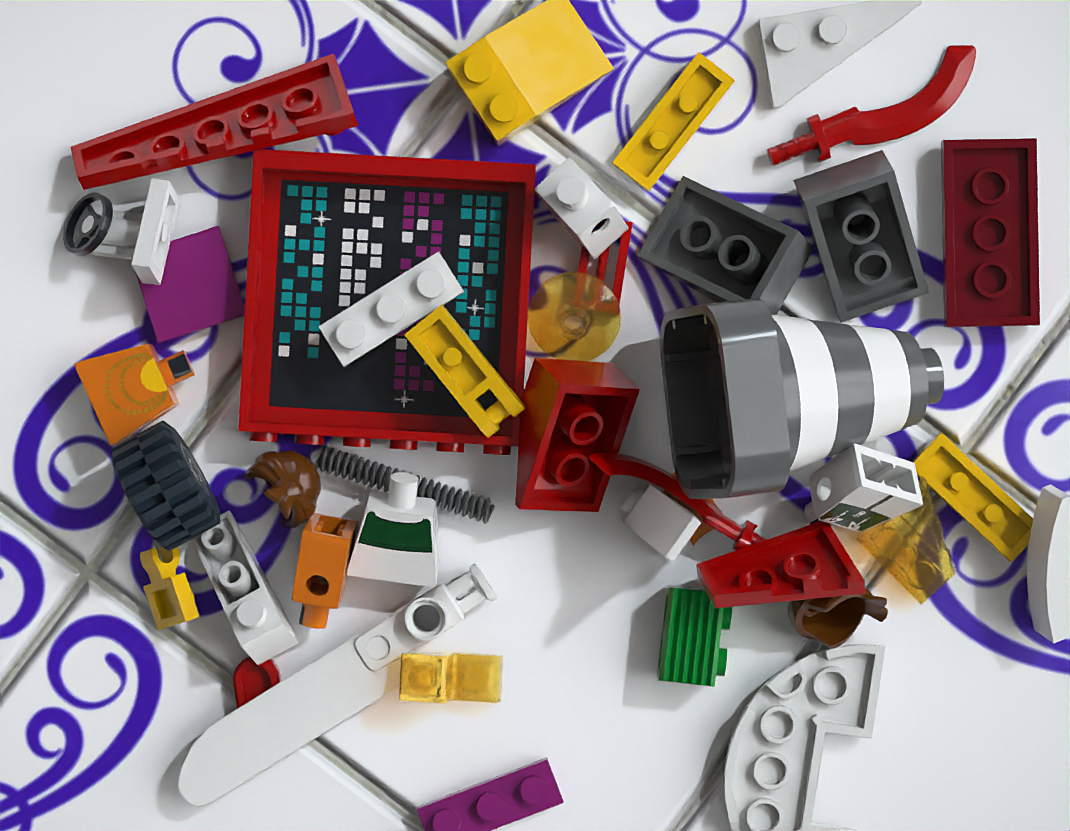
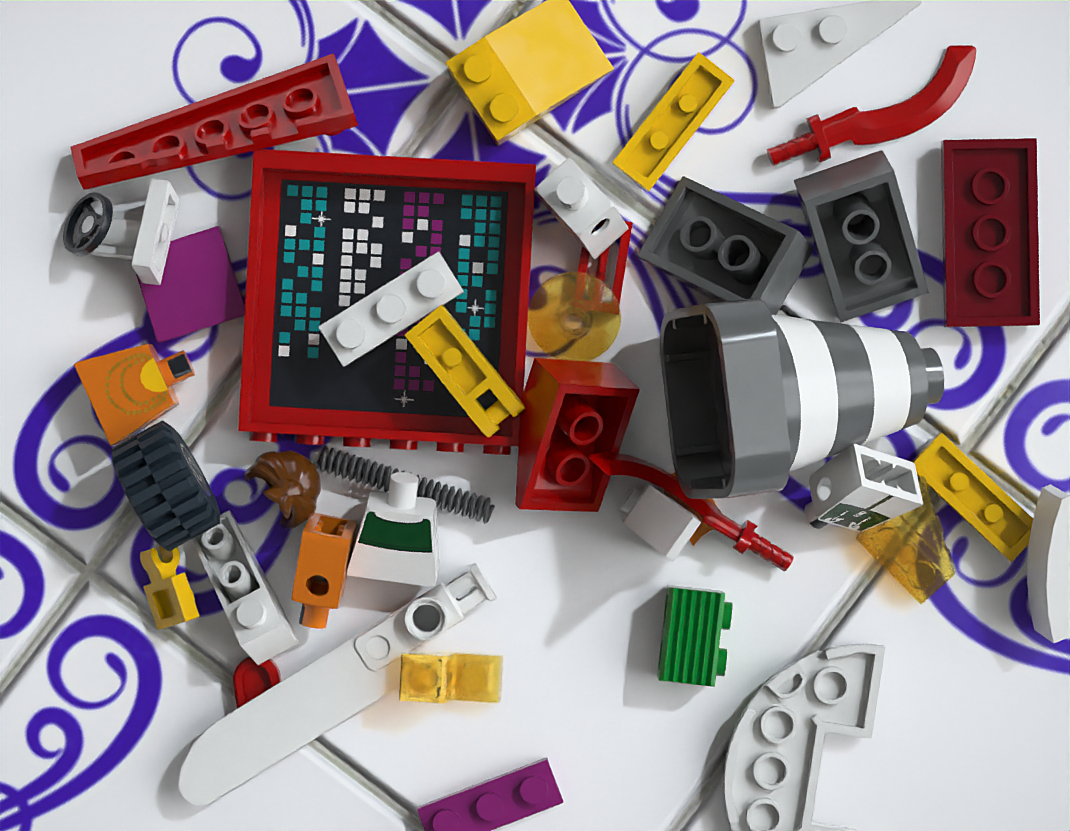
red wing [696,521,866,608] -> none
reddish brown hat [788,588,888,649] -> none

